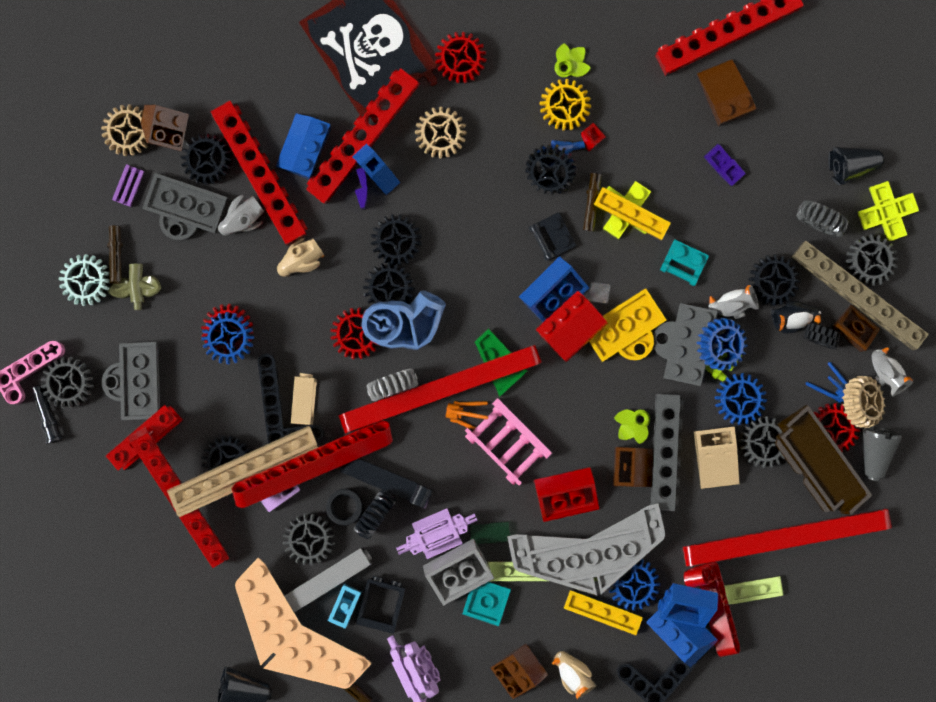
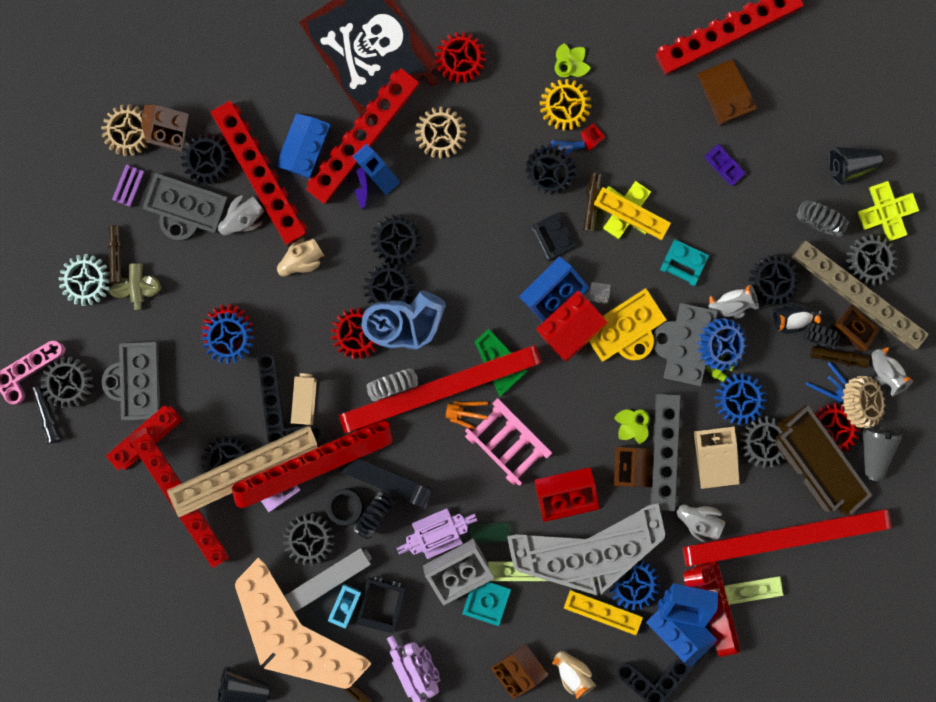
none -> light grey animal [676,504,725,542]
none -> dark brown pin [810,346,870,369]

